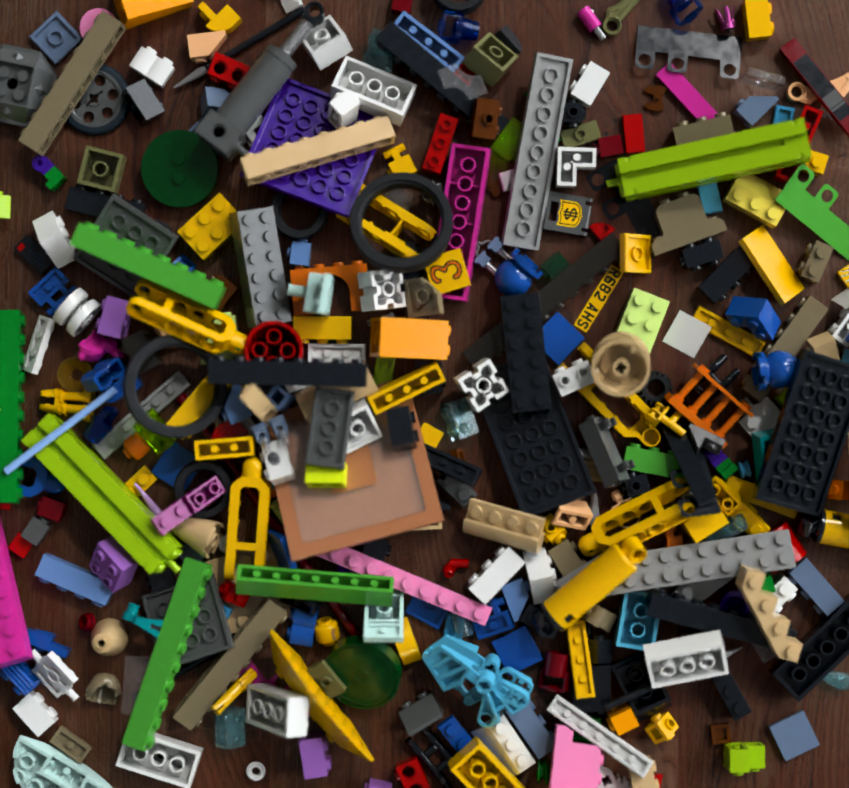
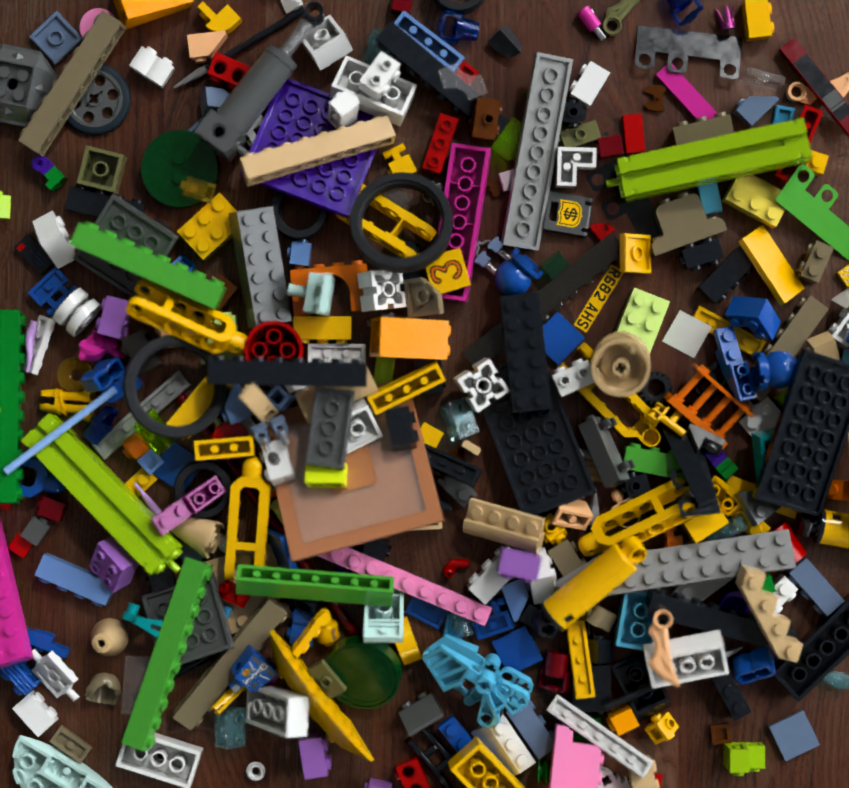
dark red plate [79,612,96,632] -> none
brick [121,79,165,128] -> none
olive brick [462,32,519,87] -> none
dark azure bush [737,460,751,479] -> none
none -> lavender animal [25,320,38,373]
none -> medium blue tile [137,448,165,475]
none -> clear yellow brick [180,176,216,203]
none -> blue torso [229,644,278,693]
none -> yellow hinge [291,607,331,657]
none -> white brick [359,51,401,101]
none -> tan tile [460,439,481,456]
none -> medium lavender brick [496,547,542,583]
none -> light nougat piece [647,609,681,687]
none -> blue slope [713,326,757,402]
none -> blue brick [733,647,776,685]
none -> dark grey wing [734,491,781,526]

